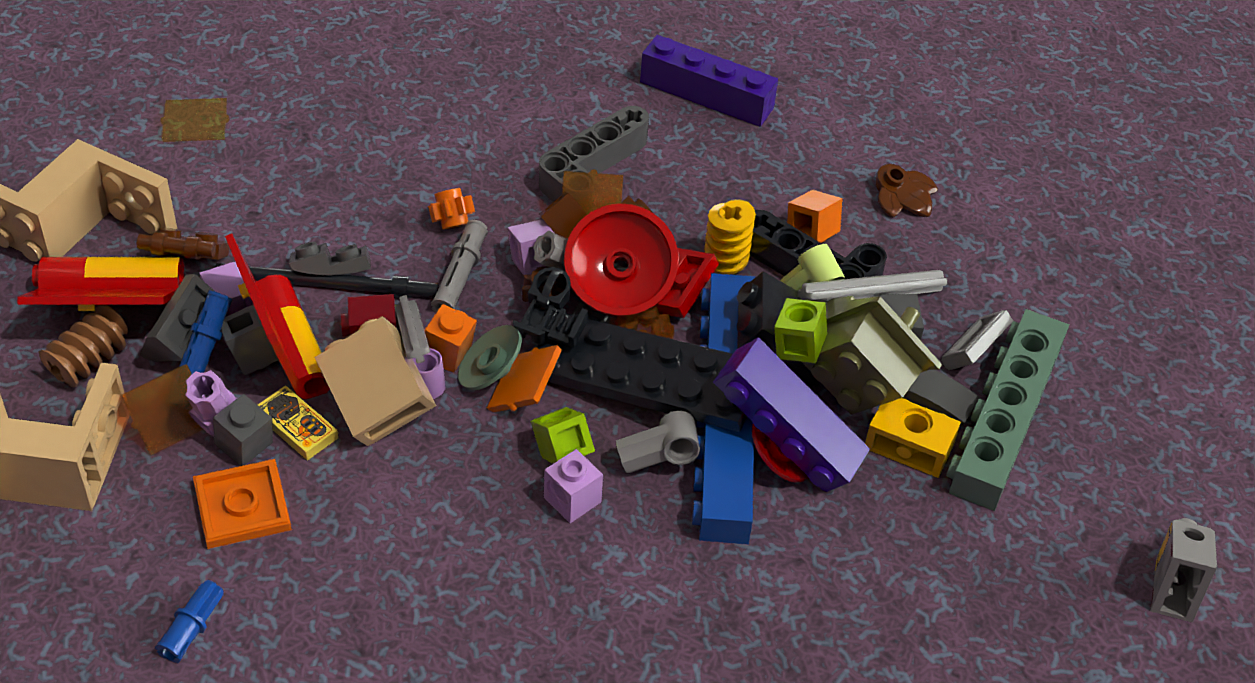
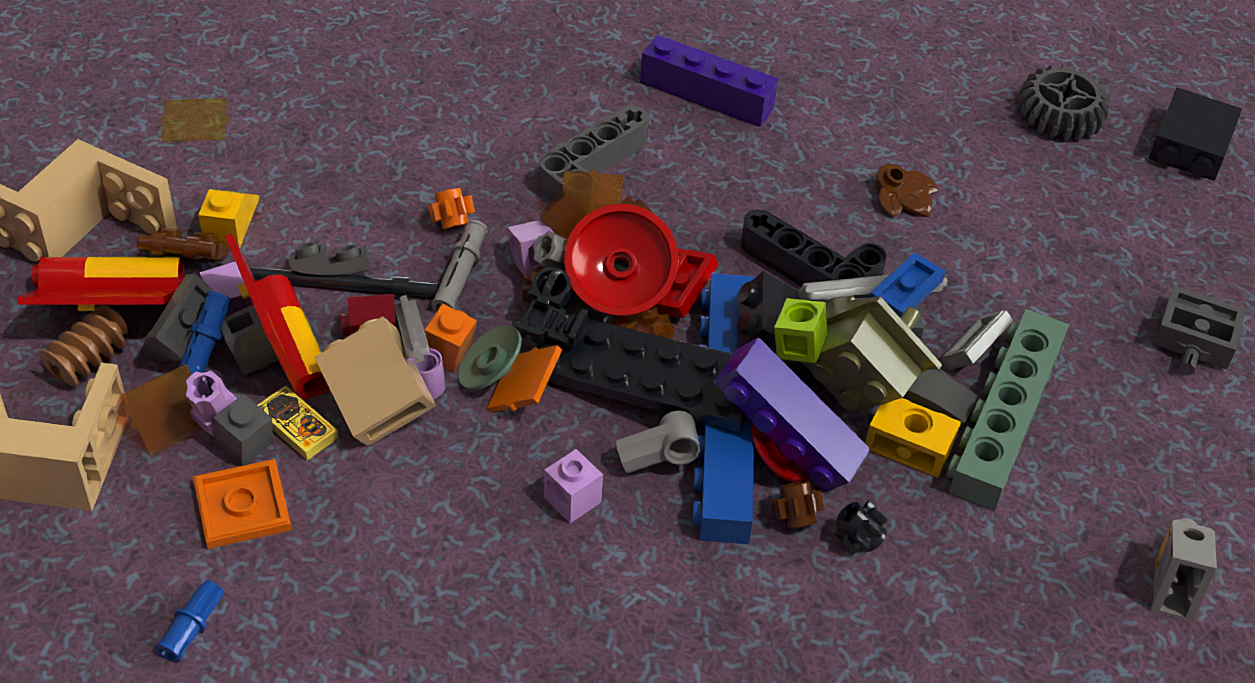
lime brick [531,407,595,463] -> none
yellow piece [704,199,756,274] -> none
yellowish green piece [780,244,845,291] -> none
orange brick [787,190,842,243] -> none
none -> yellow slope [198,189,259,248]
none -> reddish brown gear [771,481,825,528]
none -> black gear [835,501,888,554]
none -> blue plate [870,252,946,317]
none -> dark grey gear [1018,65,1110,142]
none -> black brick [1148,87,1242,181]
none -> dark grey plate [1153,285,1246,375]

